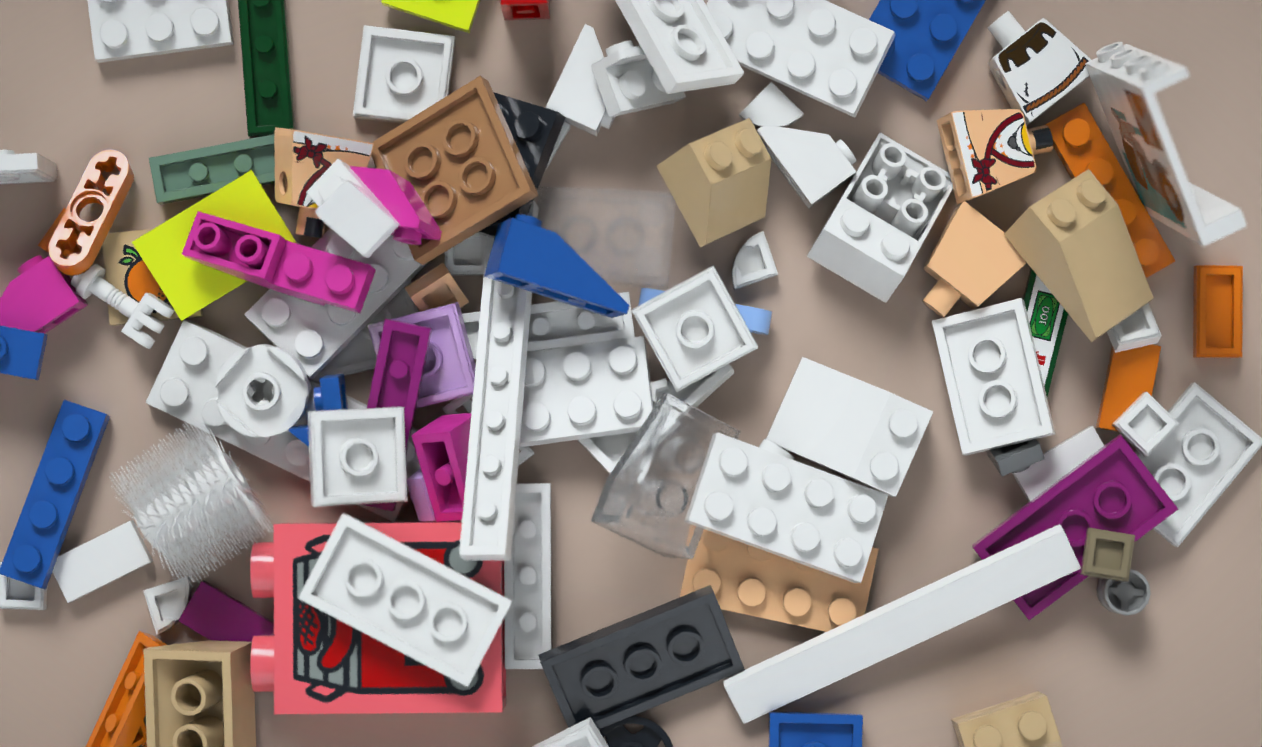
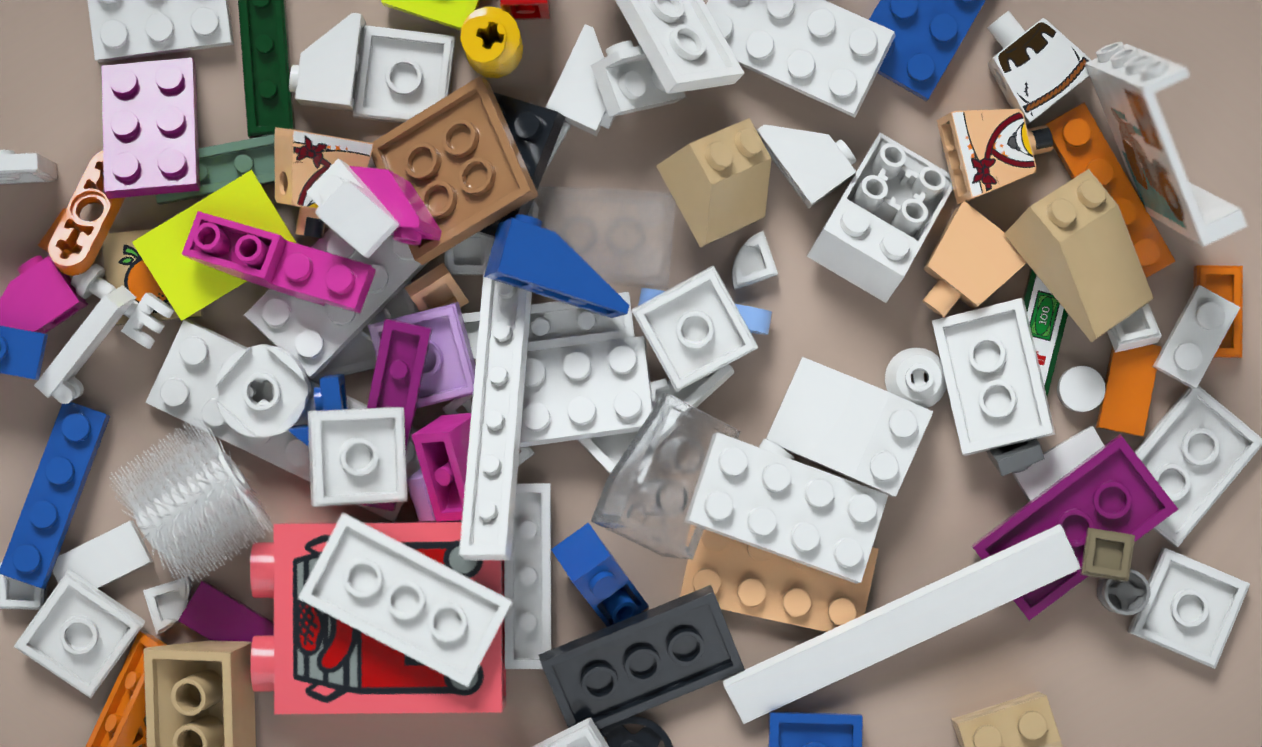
white tile [739,82,804,127] -> none
white tile [1112,391,1180,457] -> none
none -> white tile [14,569,145,698]
none -> white hinge [34,285,137,404]
none -> plate [101,57,200,199]
none -> white slope [289,13,366,111]
none -> yellow piece [460,7,523,78]
none -> blue slope [551,522,649,627]
none -> white cone [885,348,947,408]
none -> white tile [1057,366,1105,412]
none -> white tile [1127,547,1250,669]
none -> white plate [1152,285,1240,389]

